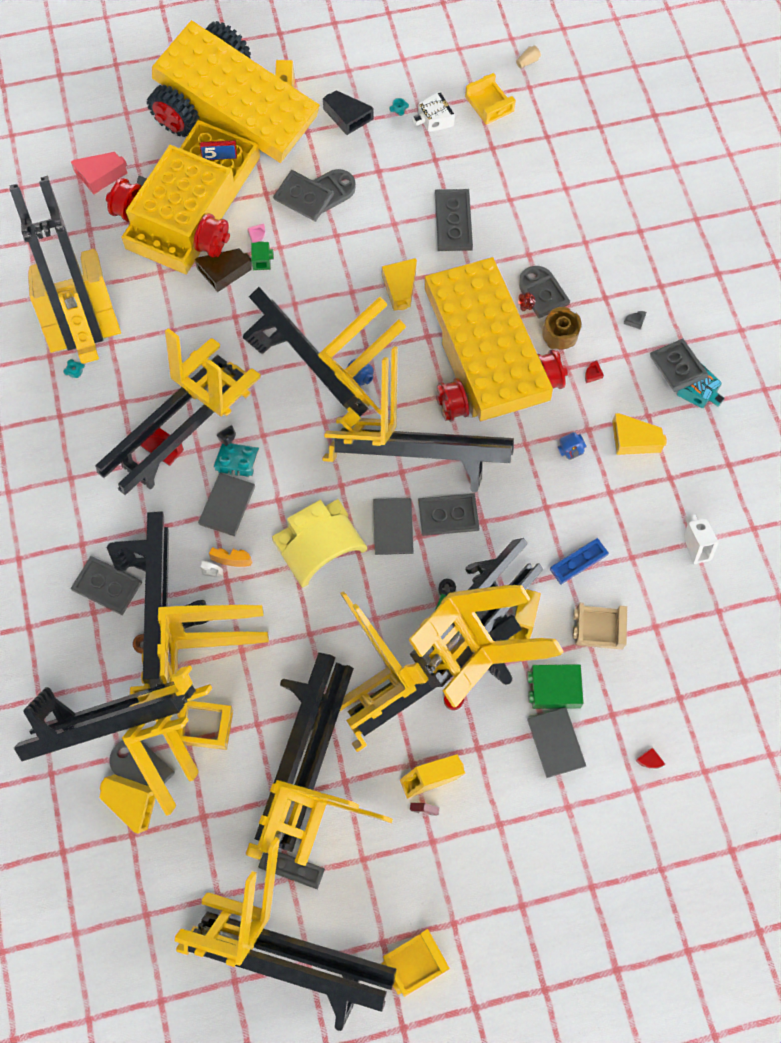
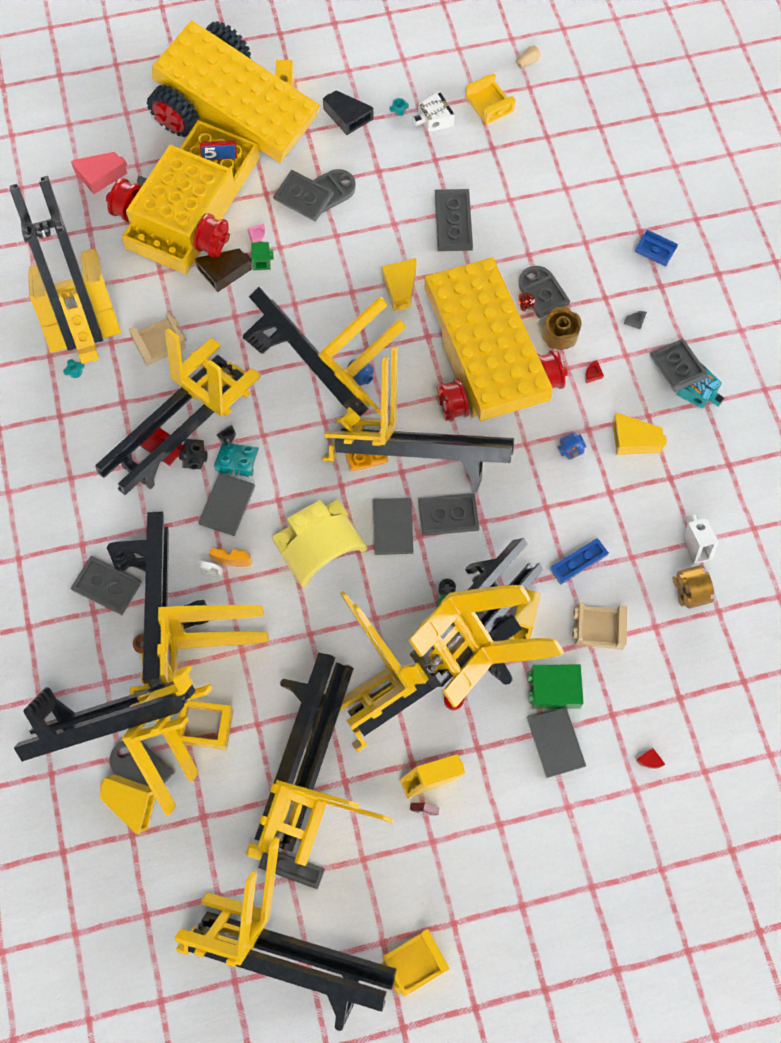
none -> tan panel [129,312,187,366]
none -> black brick [179,439,208,470]
none -> light orange slope [345,453,389,471]
none -> blue plate [635,230,678,267]
none -> pearl gold brick [673,565,714,609]

